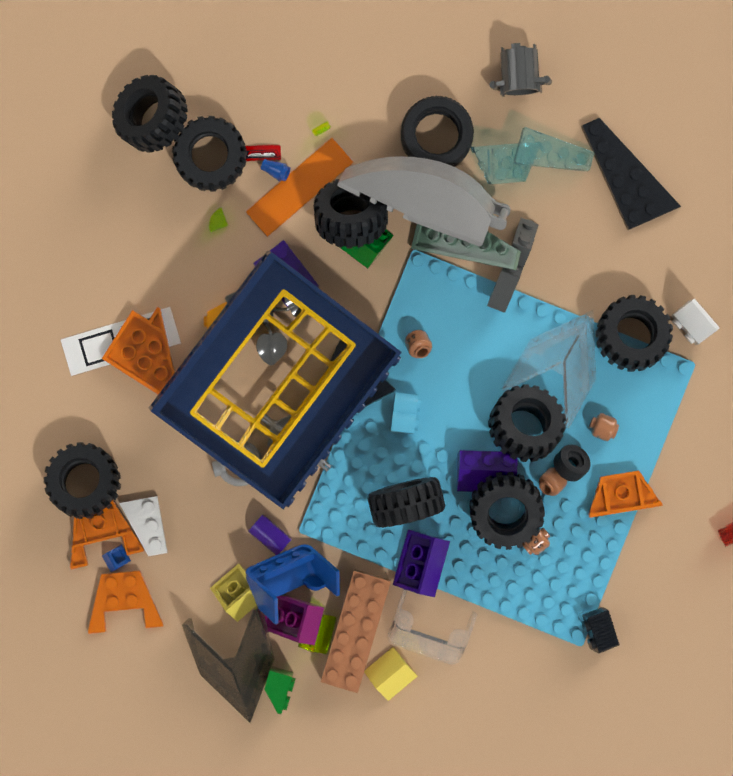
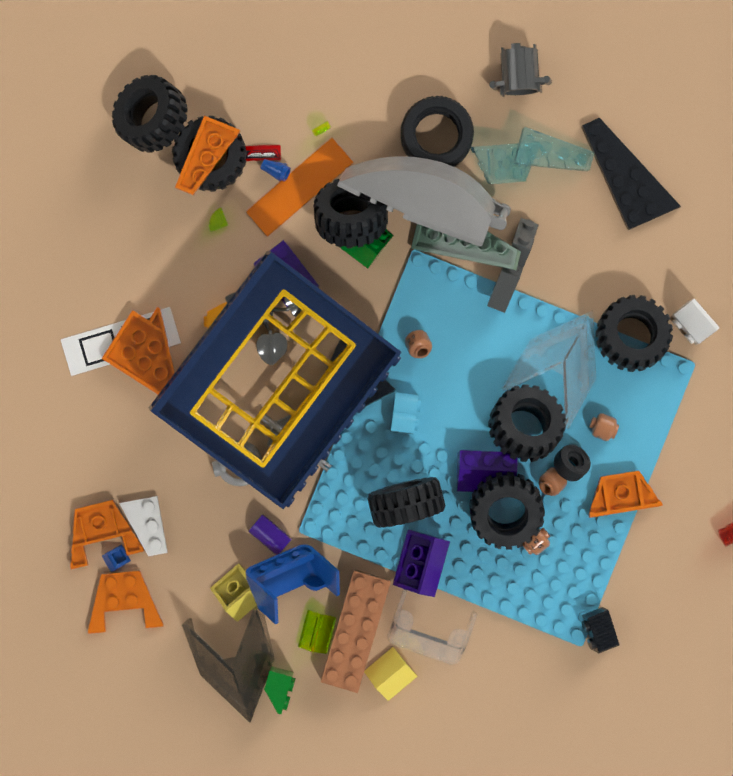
black tyre [44,442,121,519] -> none
magenta slope [260,595,324,645] -> none
none -> orange wing [175,116,241,196]

